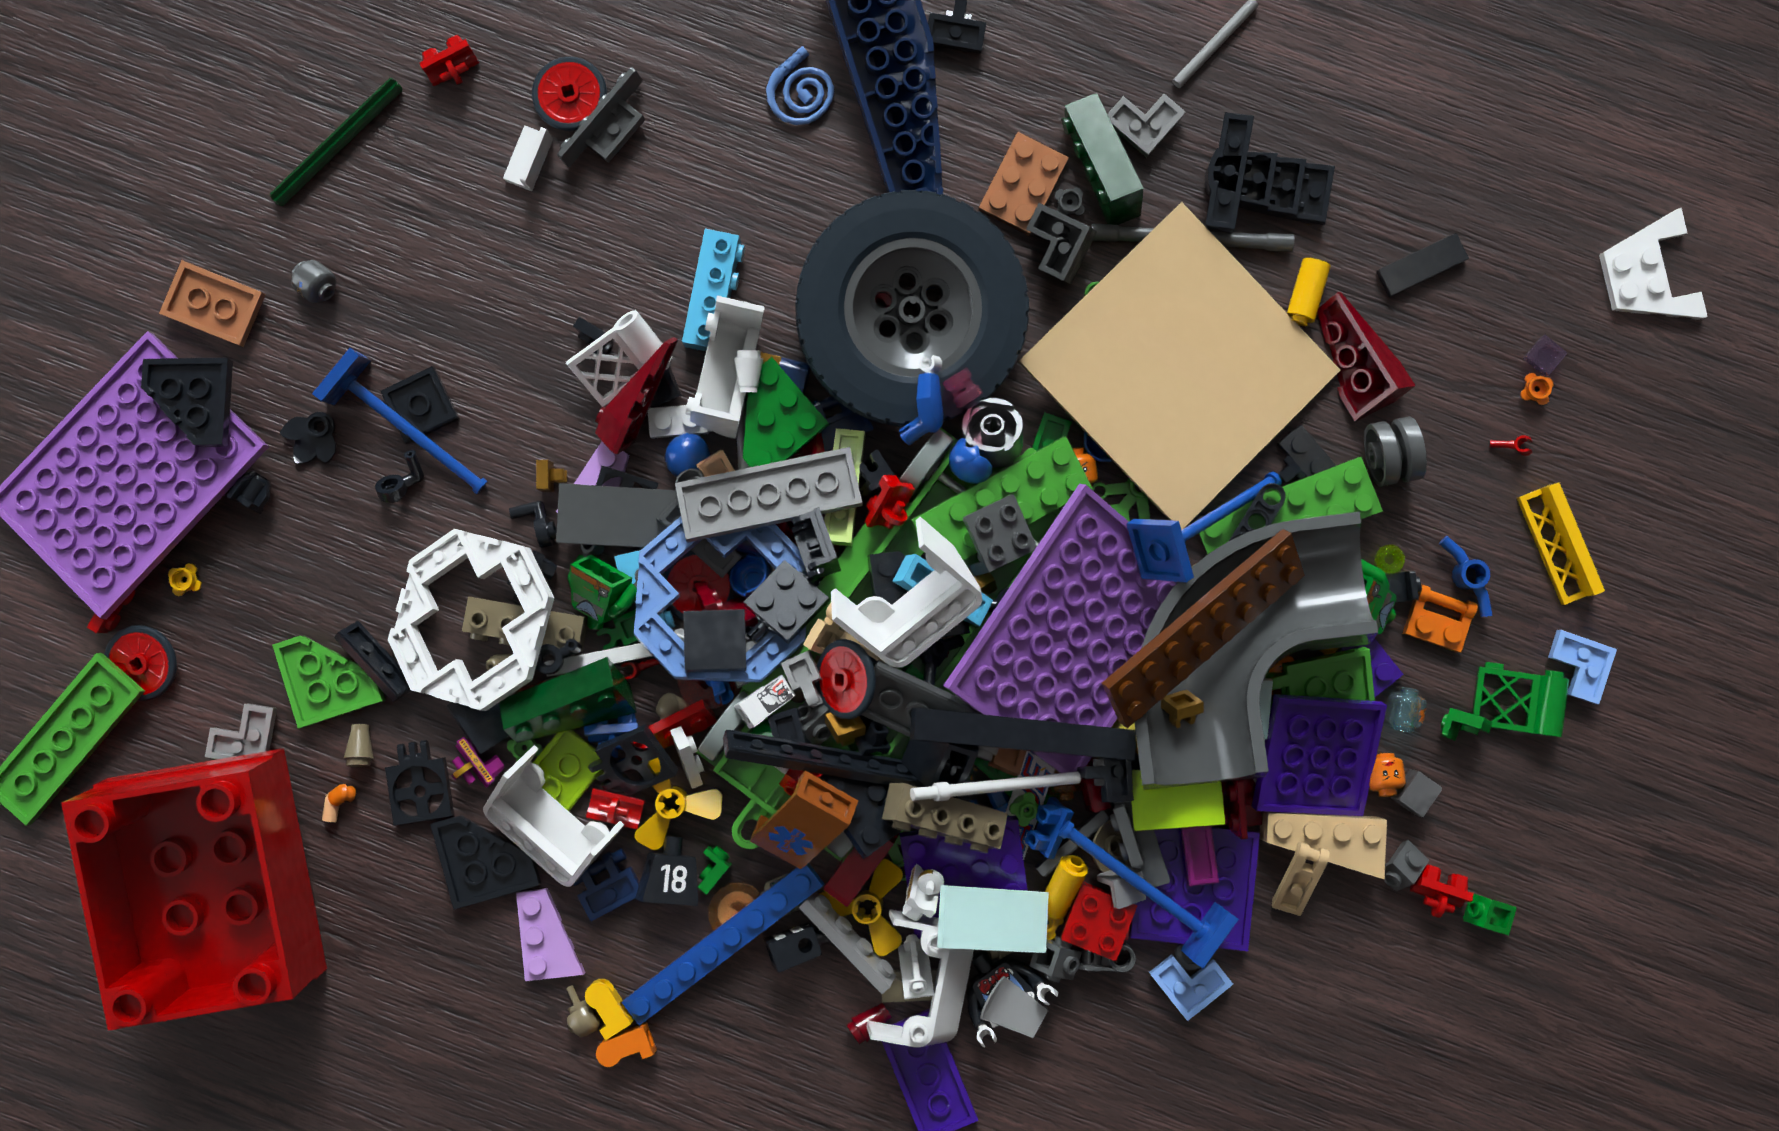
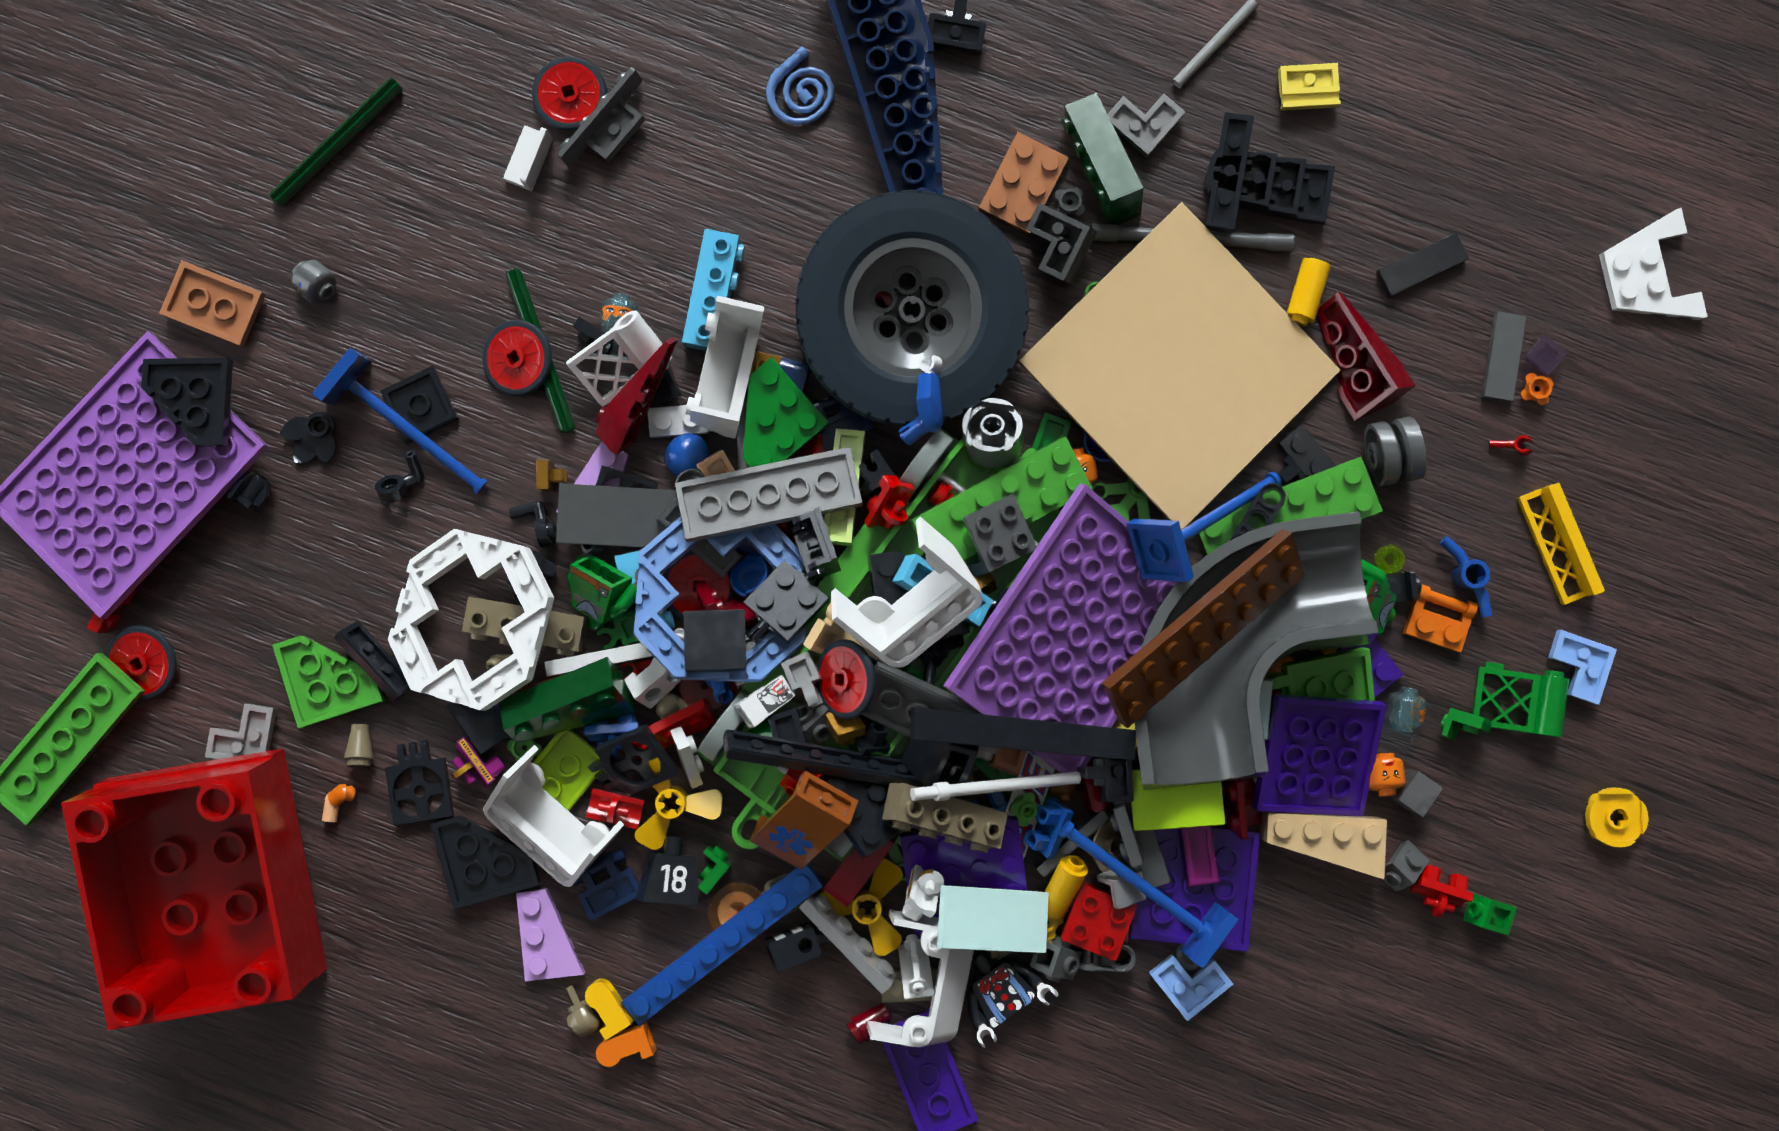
yellow plate [168,563,201,596] -> none
red hips [420,35,479,86] -> none
black plate [536,639,582,675] -> none
white cone [734,350,763,392] -> none
clear pink wheel [942,367,983,409] -> none
blue hair [949,438,992,484] -> none
light grey piece [980,976,1048,1038] -> none
pearl gold tile [1161,690,1204,729] -> none
tan plate [1272,842,1330,916] -> none
none -> red wheel [482,320,552,396]
none -> dark green axle [505,269,575,433]
none -> clear light blue head [599,293,639,333]
none -> white leg [624,658,681,709]
none -> red plate [927,481,954,508]
none -> light yellow plate [1278,63,1341,111]
none -> dark grey tile [1481,311,1526,402]
none -> yellow plate [1585,787,1649,847]

